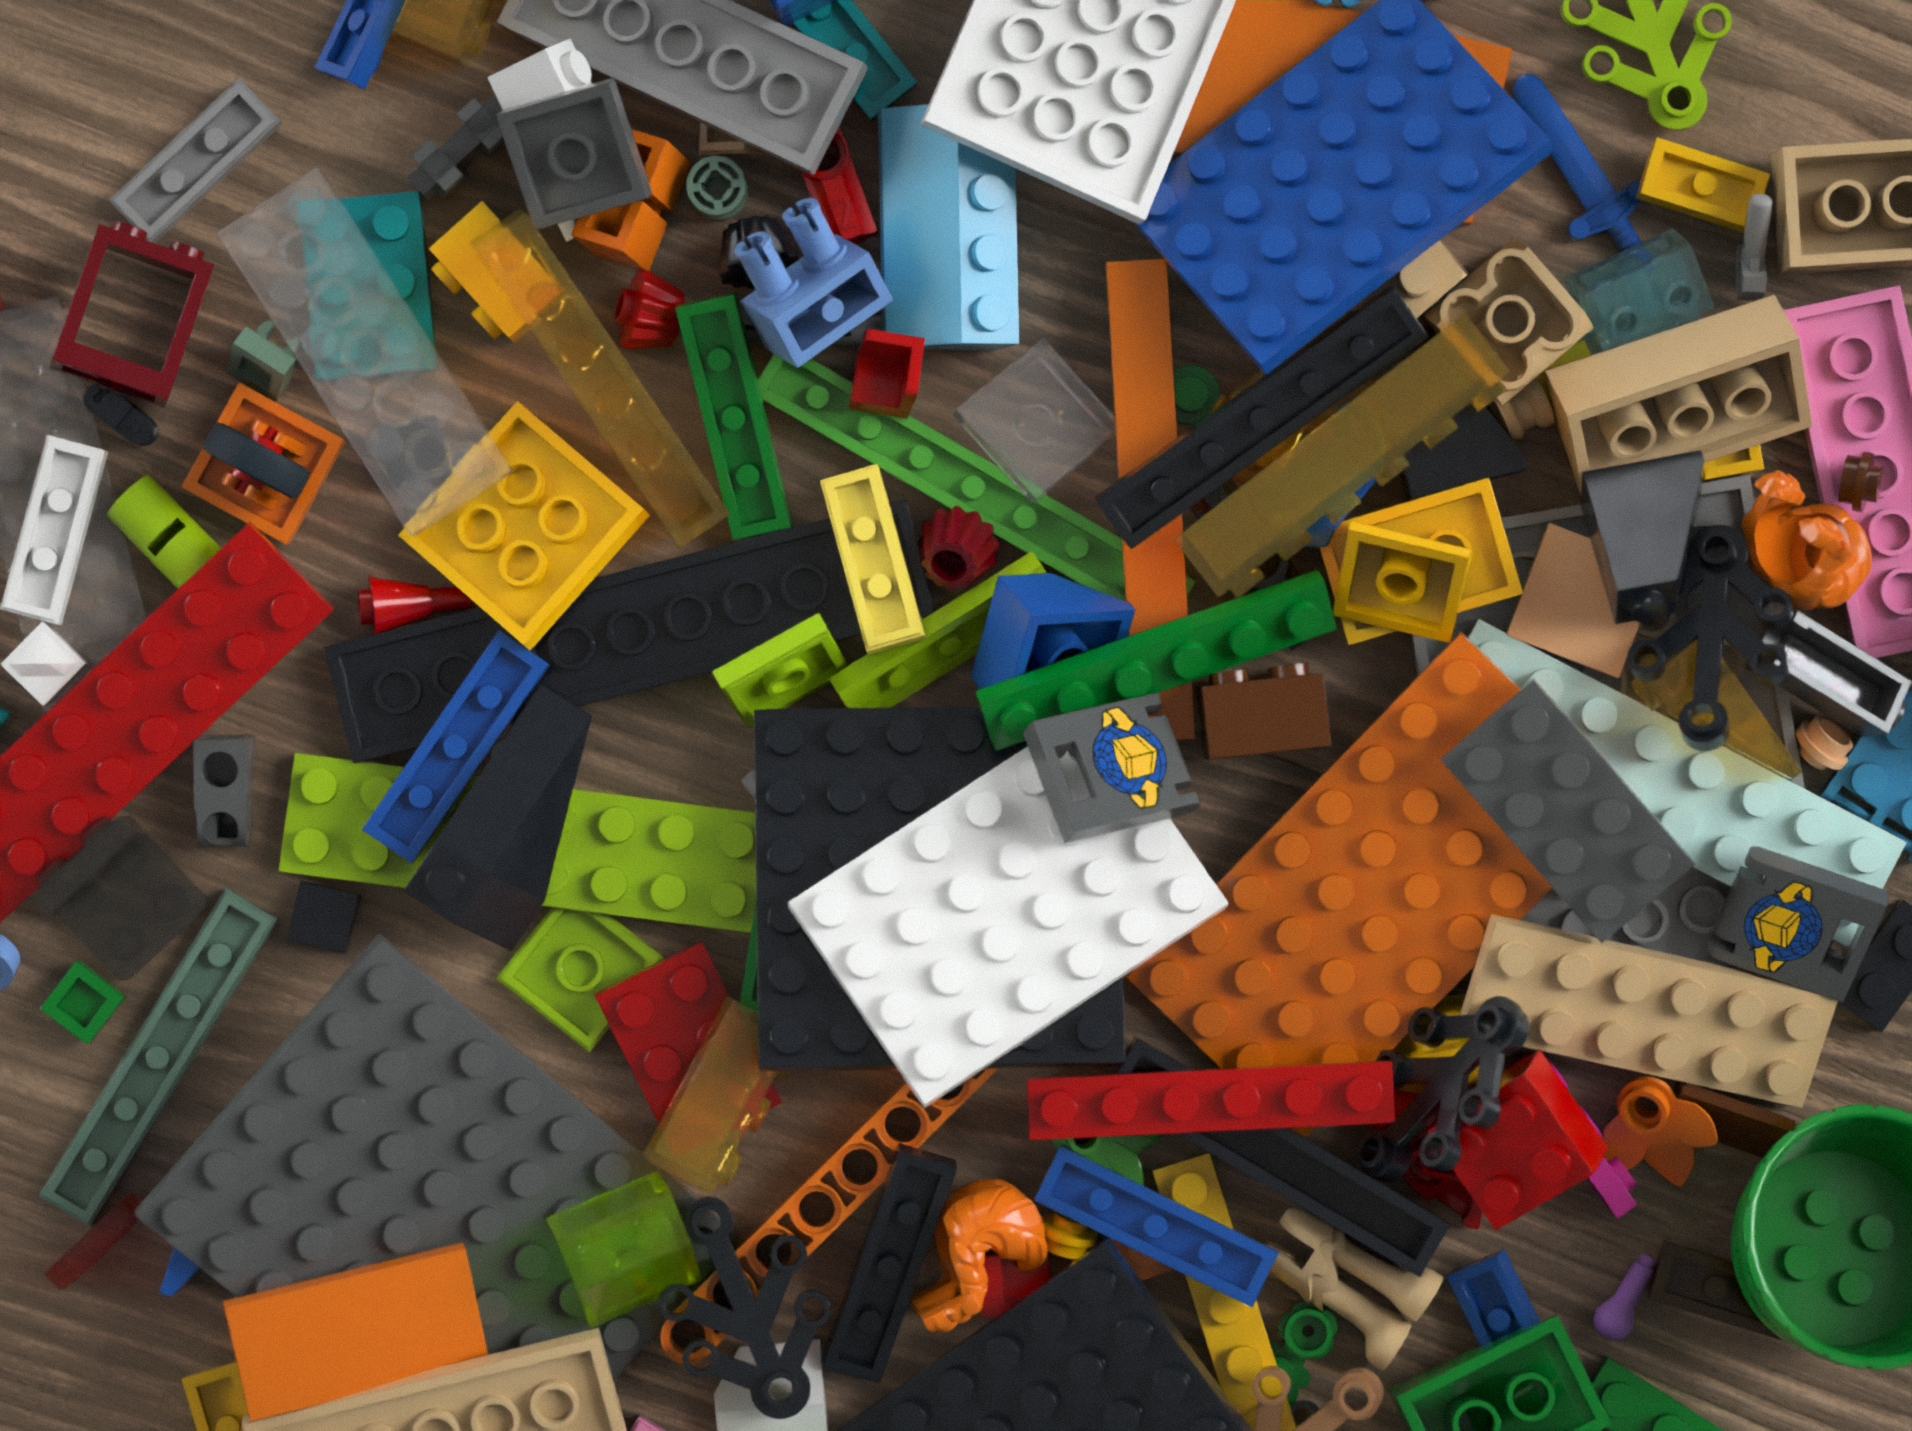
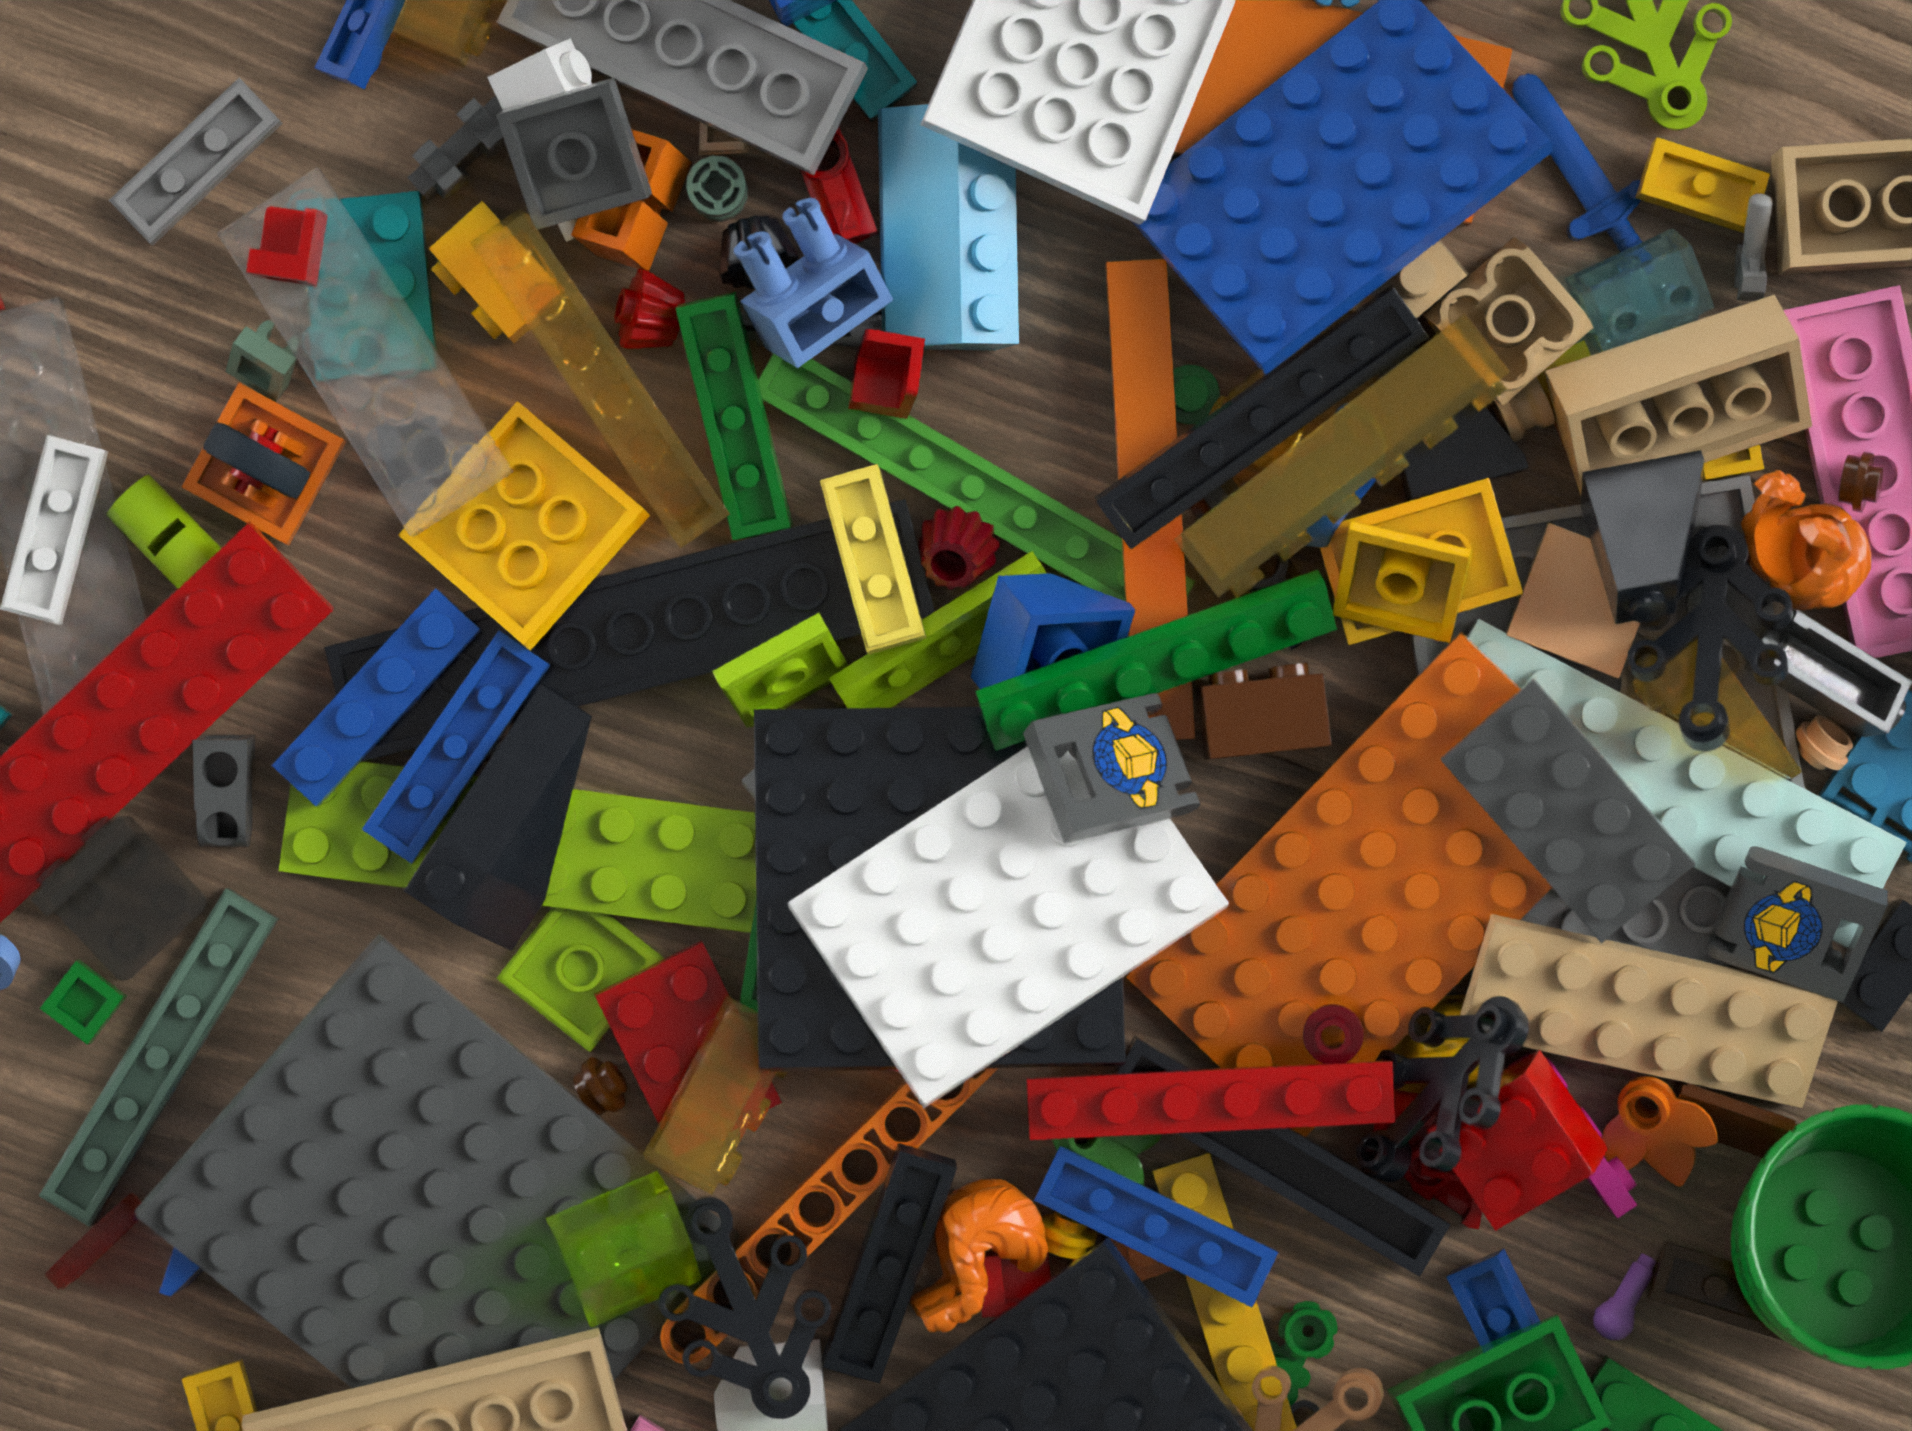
white tile [0,621,89,707] -> none
dark red window [50,221,214,408] -> none
black piece [83,384,159,446] -> none
orange tile [223,1242,488,1422] -> none
black tile [287,881,361,953] -> none
red cone [357,576,470,634] -> none
clear tile [953,337,1115,504] -> none
tan piece [1264,1207,1444,1371] -> none
none -> red panel [246,206,328,287]
none -> blue plate [272,588,482,807]
none -> reddish brown plate [573,1057,627,1116]
none -> dark red plate [1303,1004,1364,1064]

